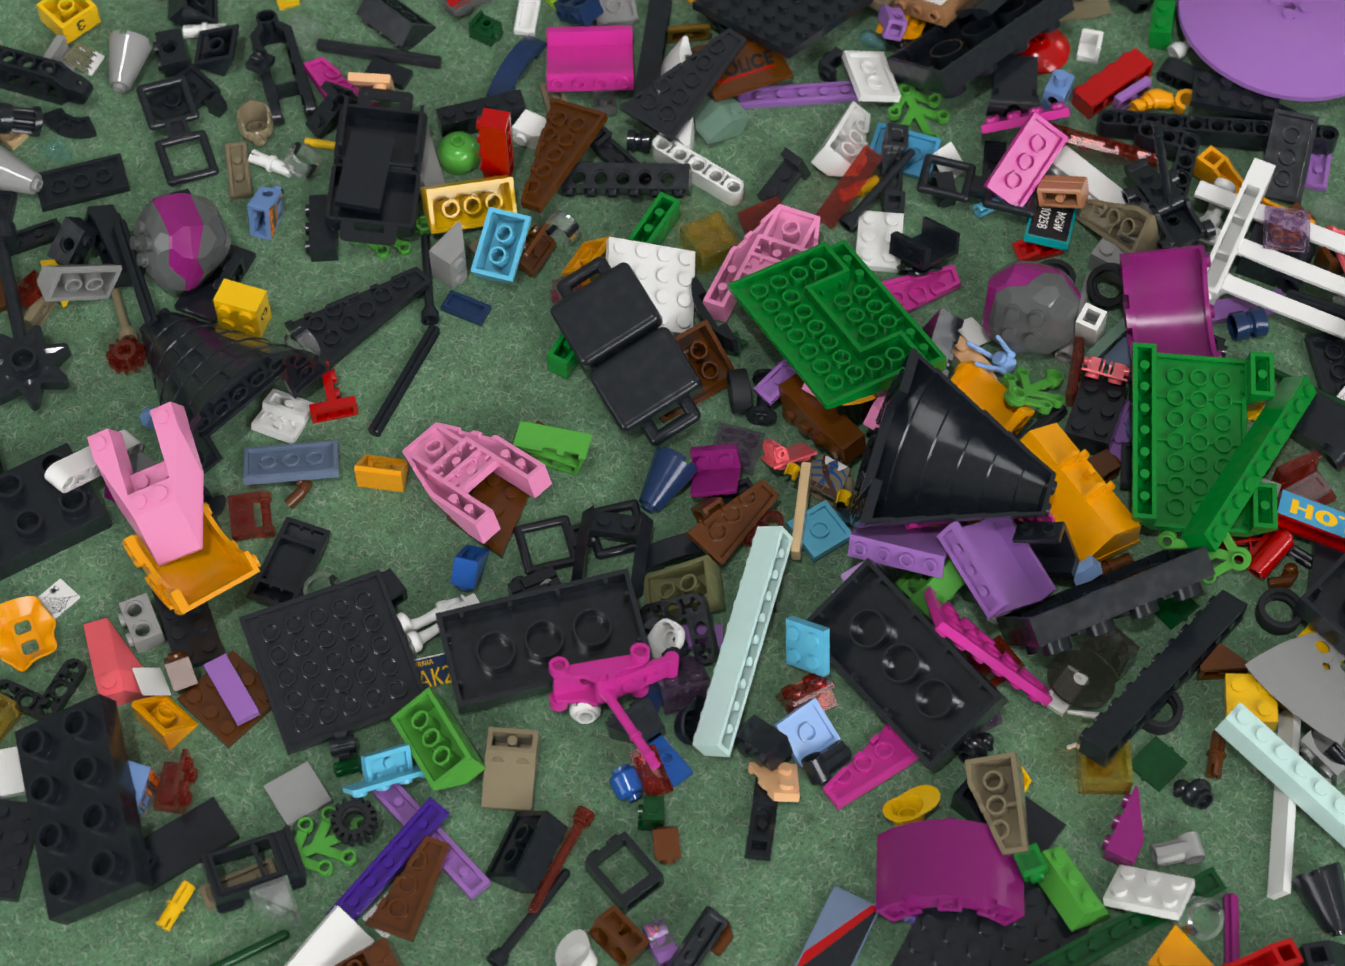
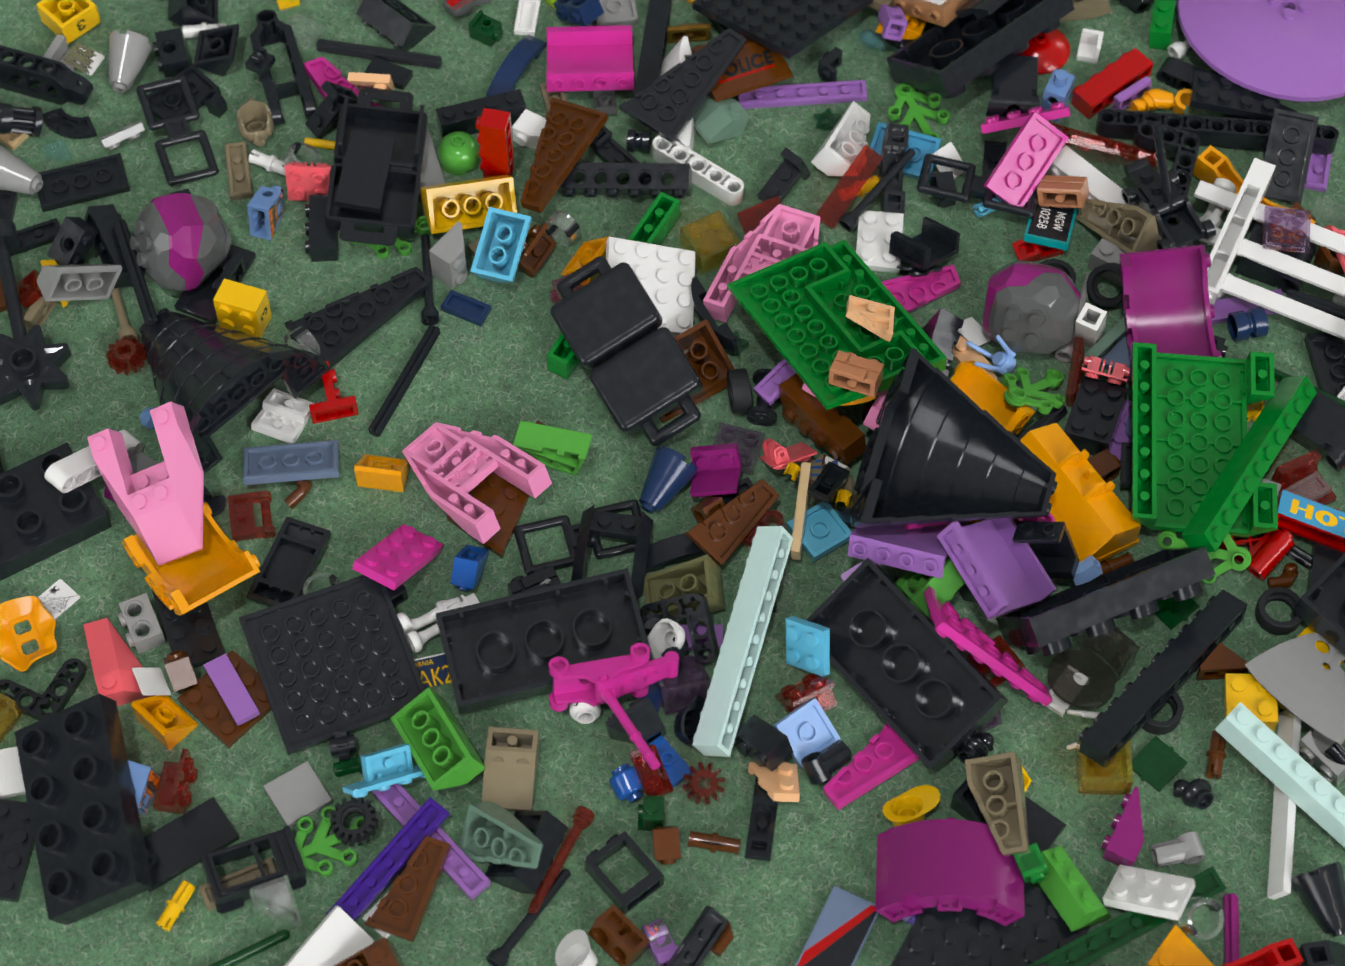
white plate [842,51,901,102] -> none
none -> plate [98,121,145,150]
none -> coral hinge [284,161,332,201]
none -> dark pink plate [352,524,444,590]
none -> sand green wedge [459,801,543,868]
none -> clear red gear [682,762,725,805]
none -> reddish brown pin [688,830,741,855]
none -> black slope [807,461,850,505]
none -> clear green plate [813,108,841,130]
none -> nougat brick [828,351,885,397]
none -> light nougat wing [846,295,895,342]

